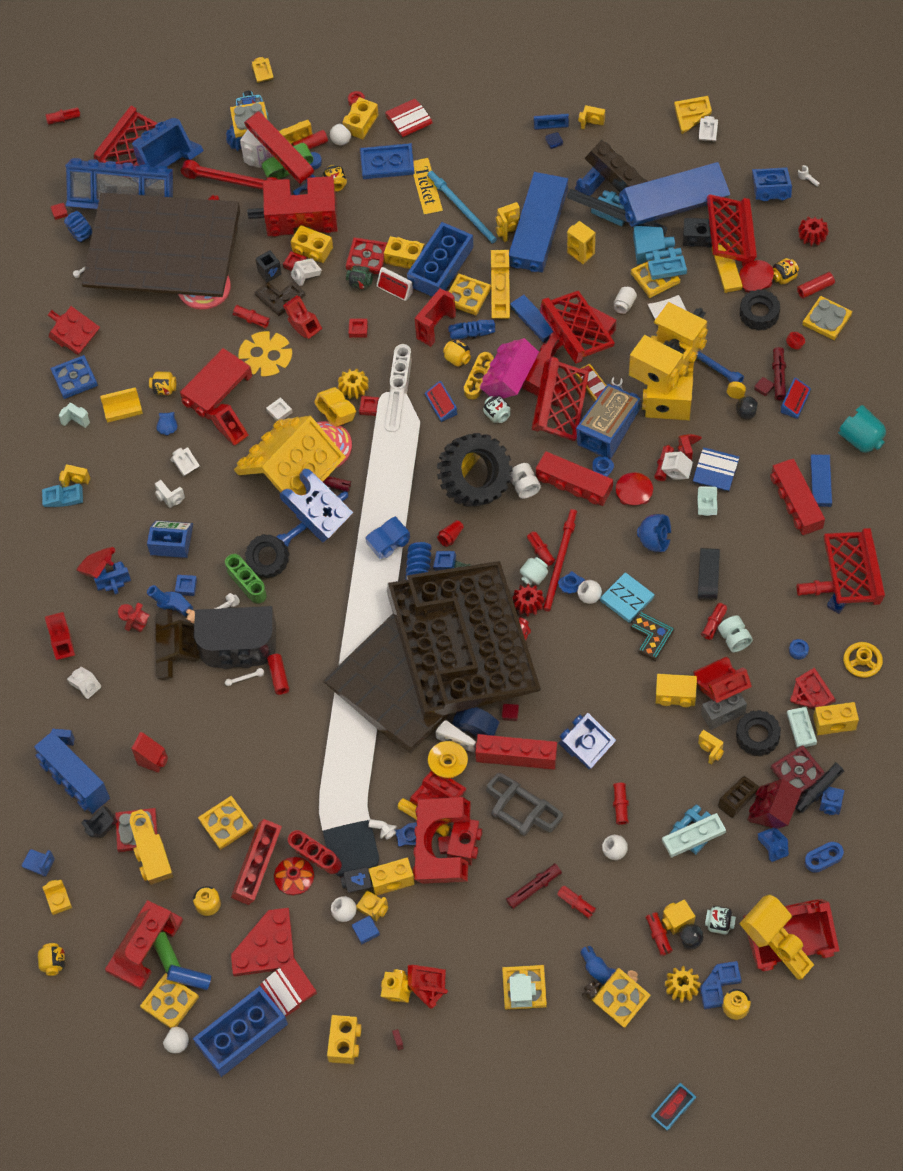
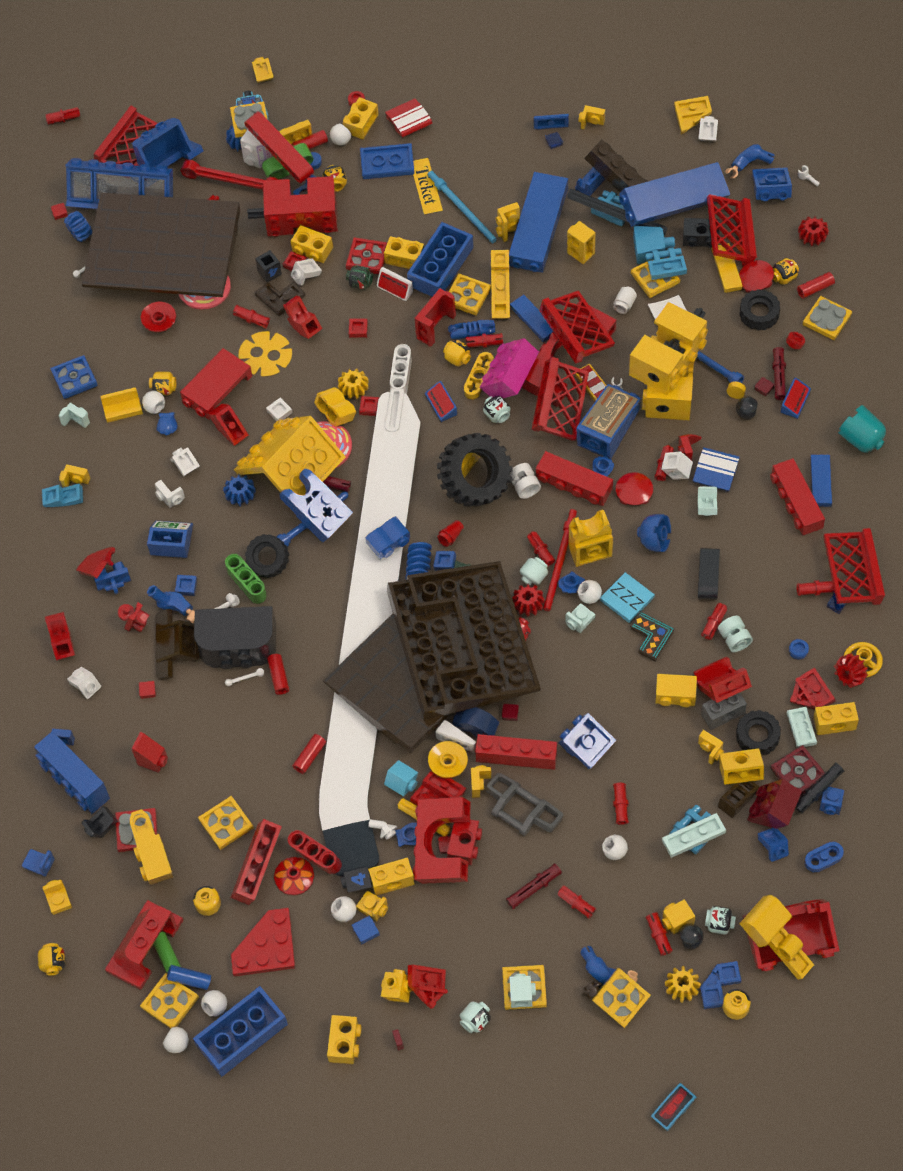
red plate [47,306,100,356] -> none
red slope [260,958,317,1017] -> none
none -> red piece [139,681,156,699]
none -> red dish [140,301,176,332]
none -> white piece [142,391,165,414]
none -> white piece [201,990,227,1017]
none -> blue gear [223,474,256,506]
none -> red piece [292,734,326,774]
none -> medium azure brick [384,760,418,797]
none -> light aqua head [460,1001,491,1033]
none -> red pin [466,333,503,348]
none -> yellow bracket [471,765,491,798]
none -> light aqua bracket [565,603,595,633]
none -> yellow brick [569,510,613,567]
none -> yellow brick [719,749,764,785]
none -> blue arm [725,144,775,178]
none -> red gear [834,653,868,688]

